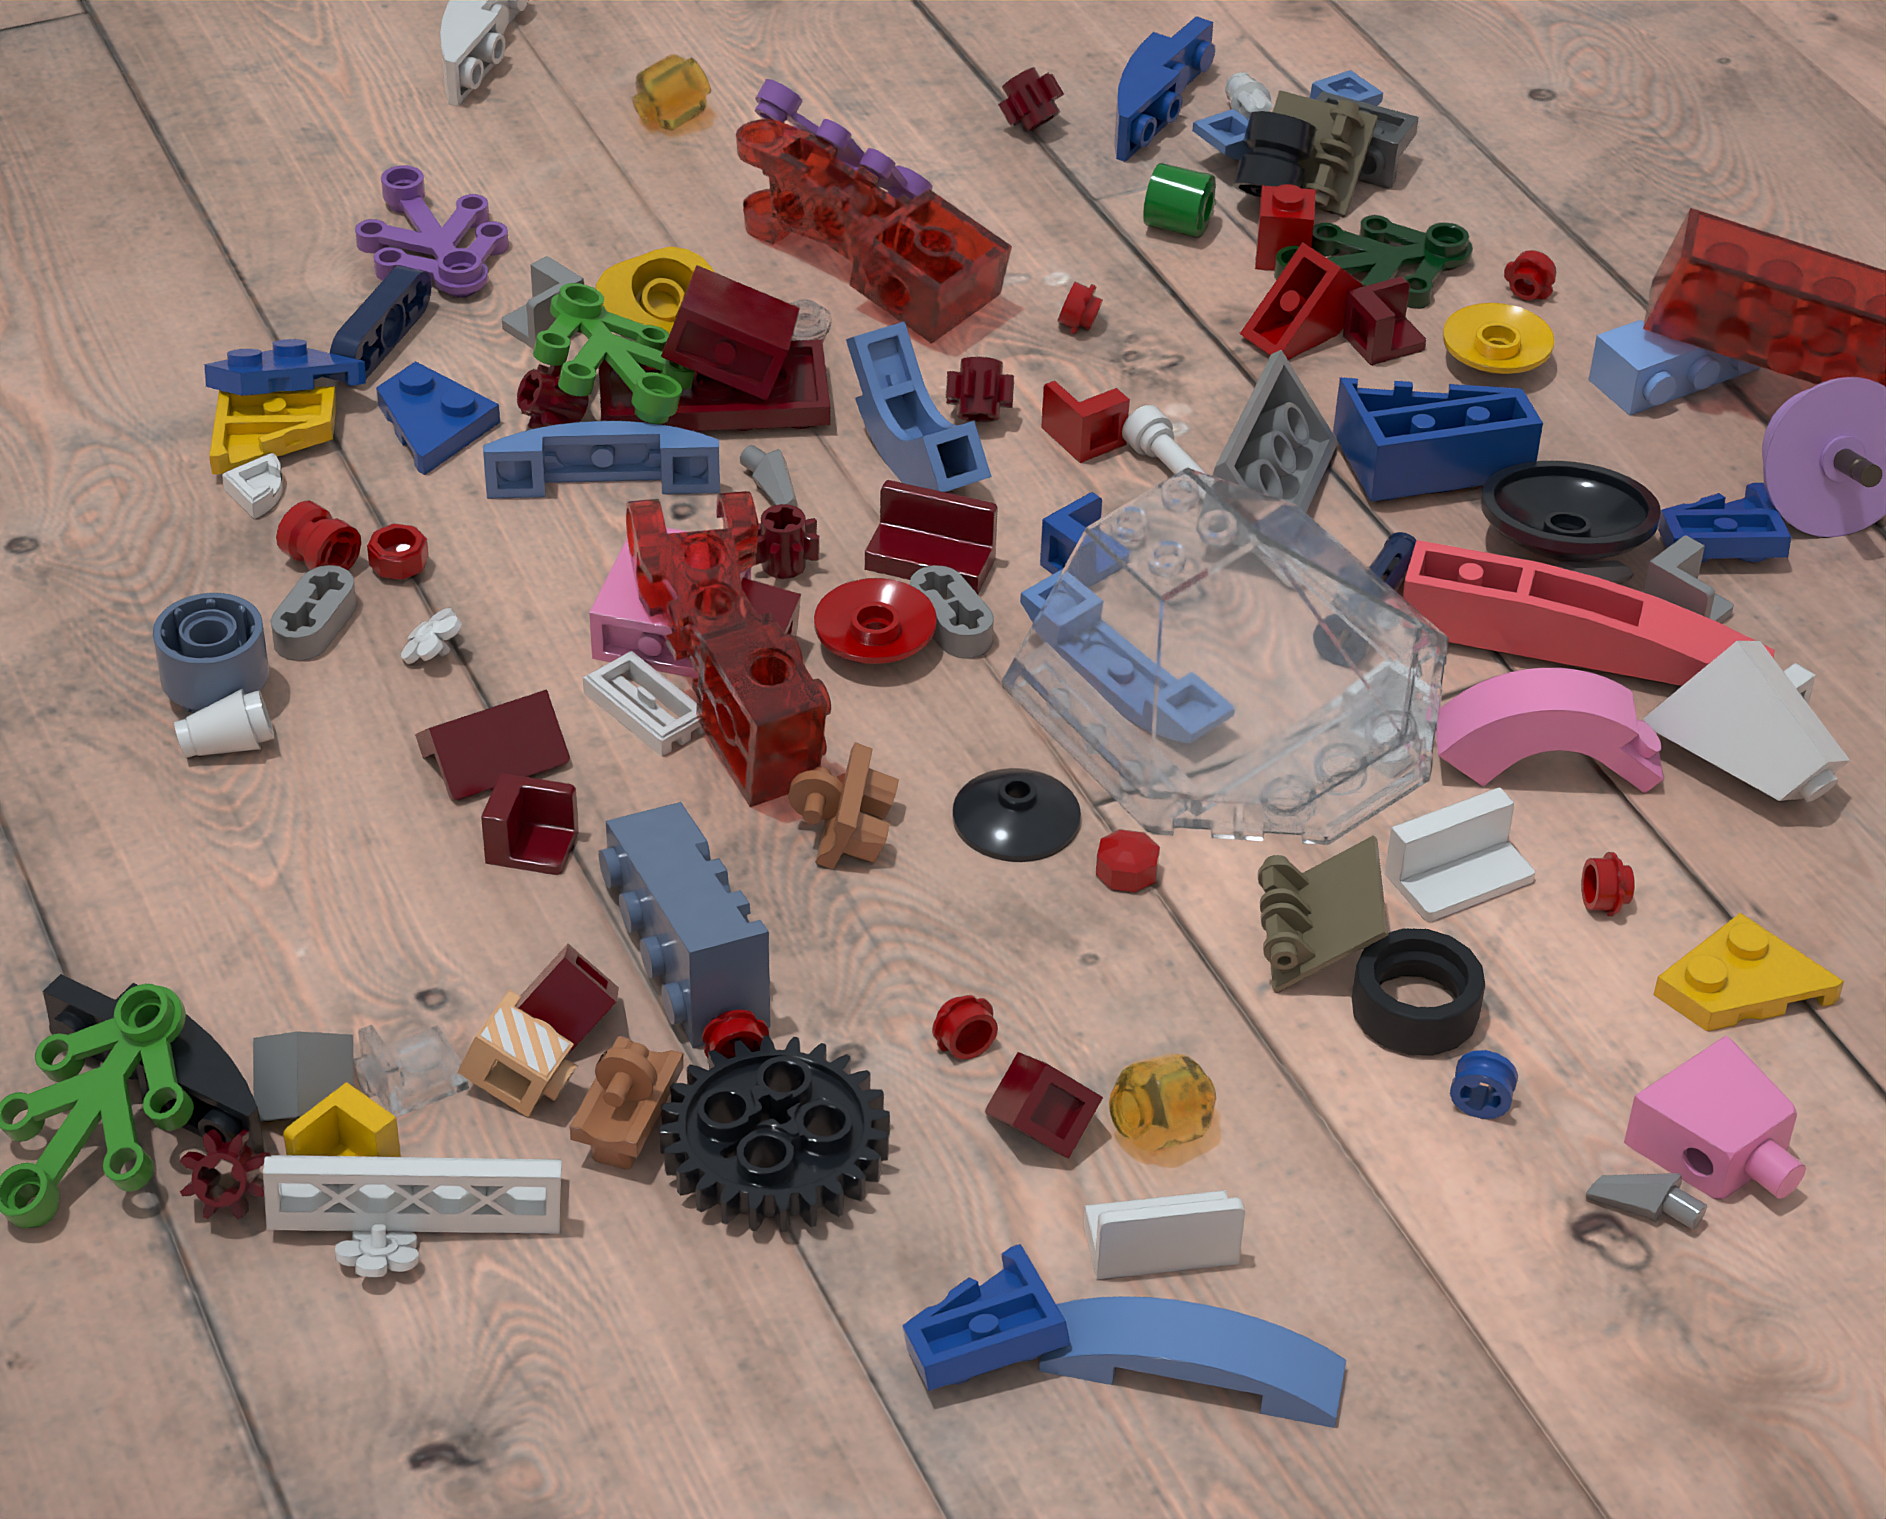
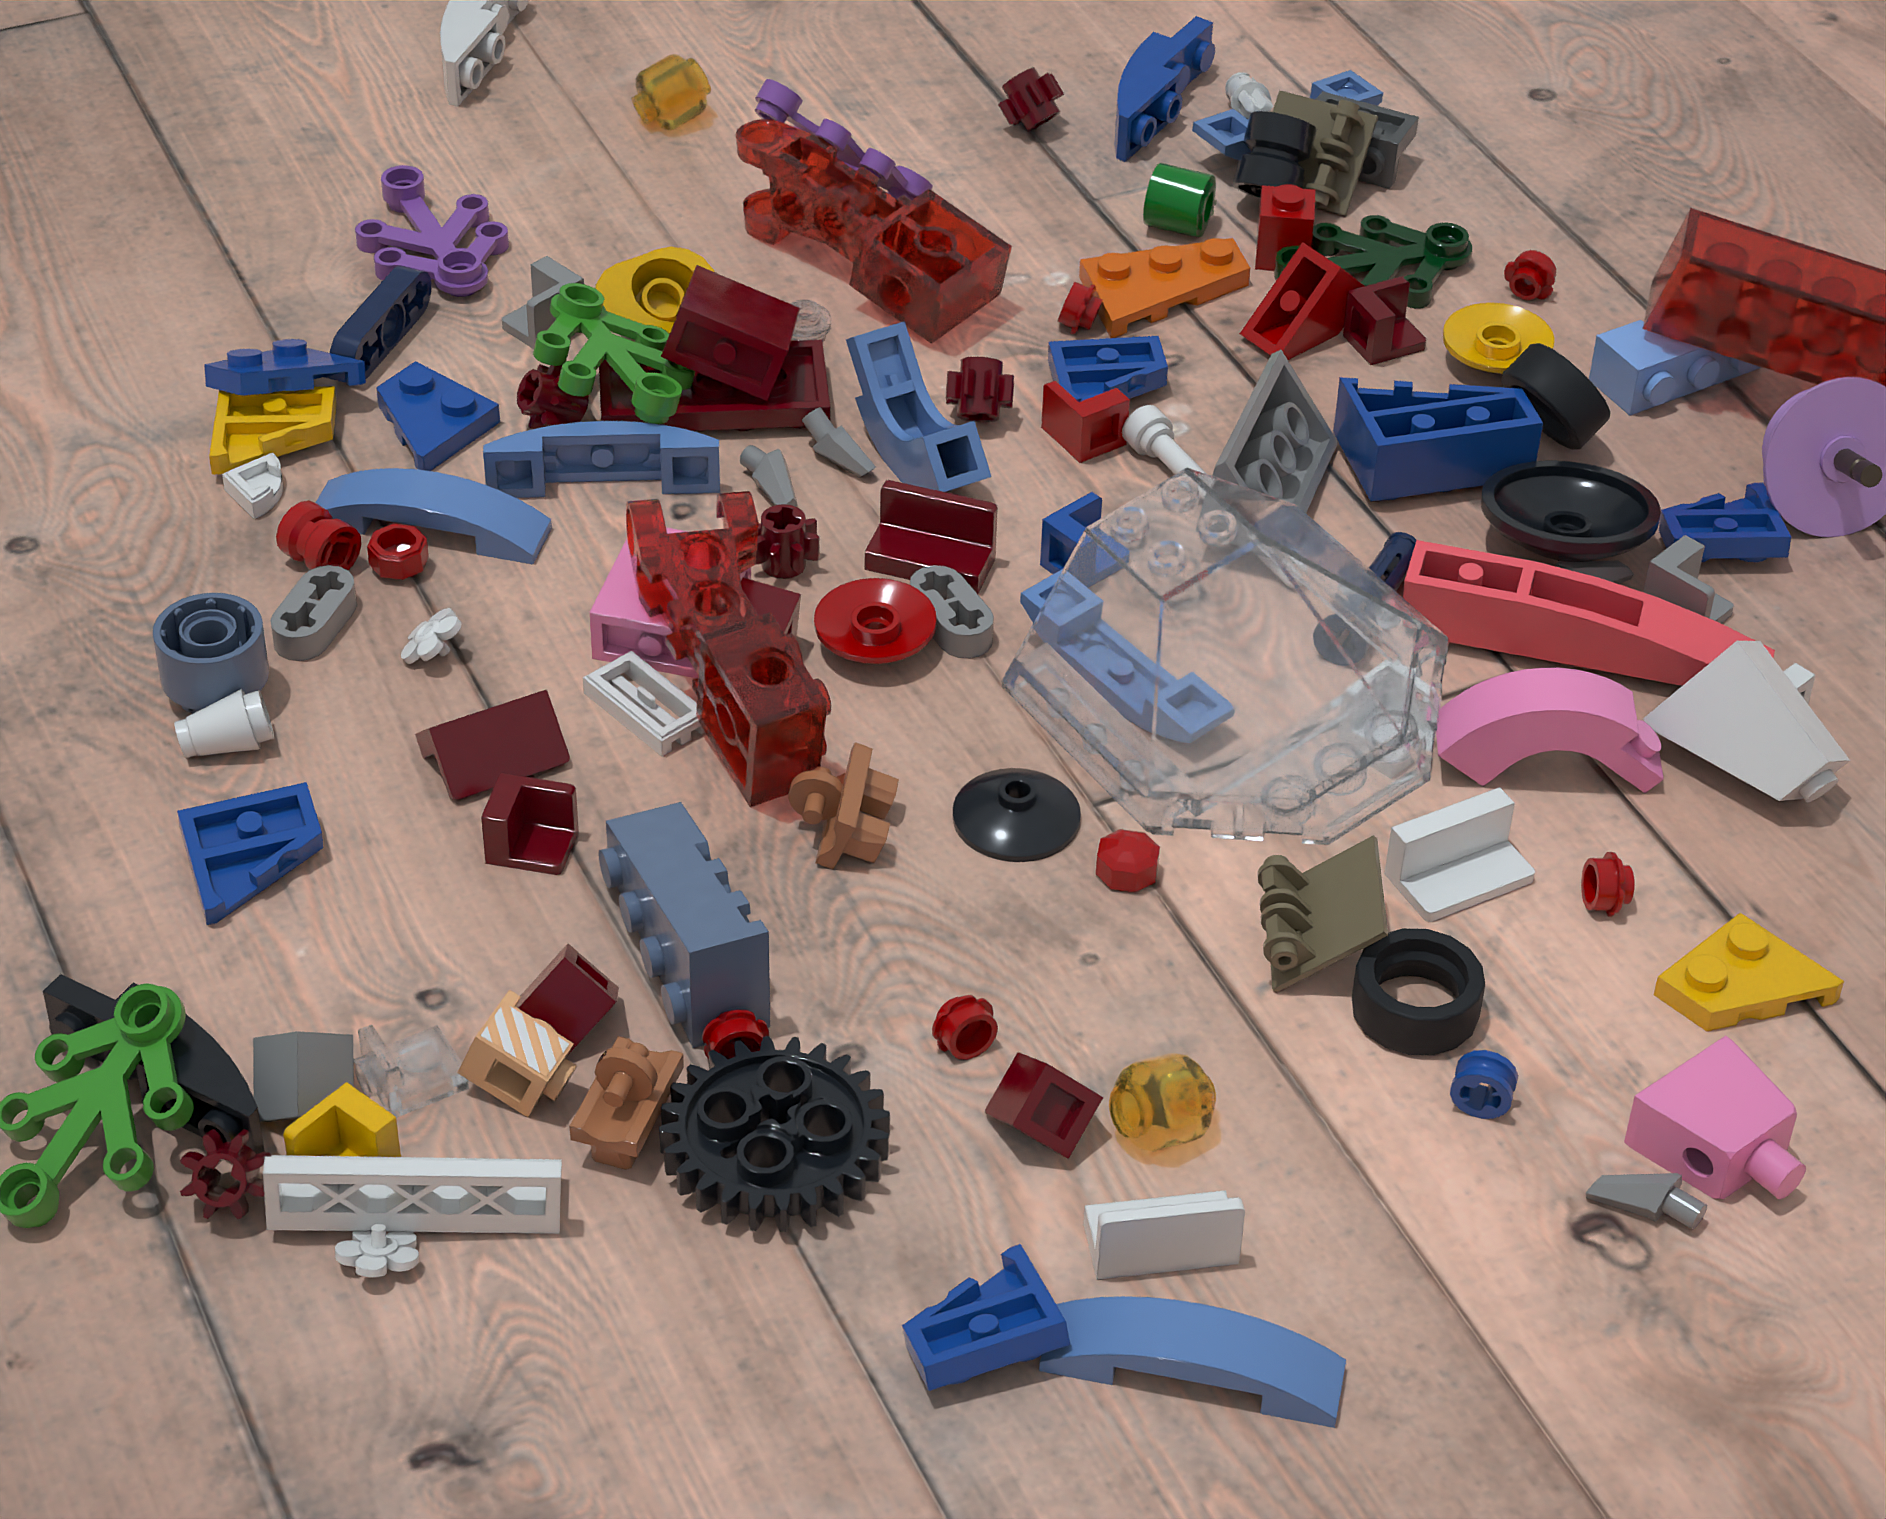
none -> blue wing [177,782,323,925]
none -> medium blue slope [315,468,552,564]
none -> light grey bar [802,407,876,478]
none -> blue wing [1048,336,1168,402]
none -> orange wing [1079,238,1250,338]
none -> black tyre [1501,343,1611,450]

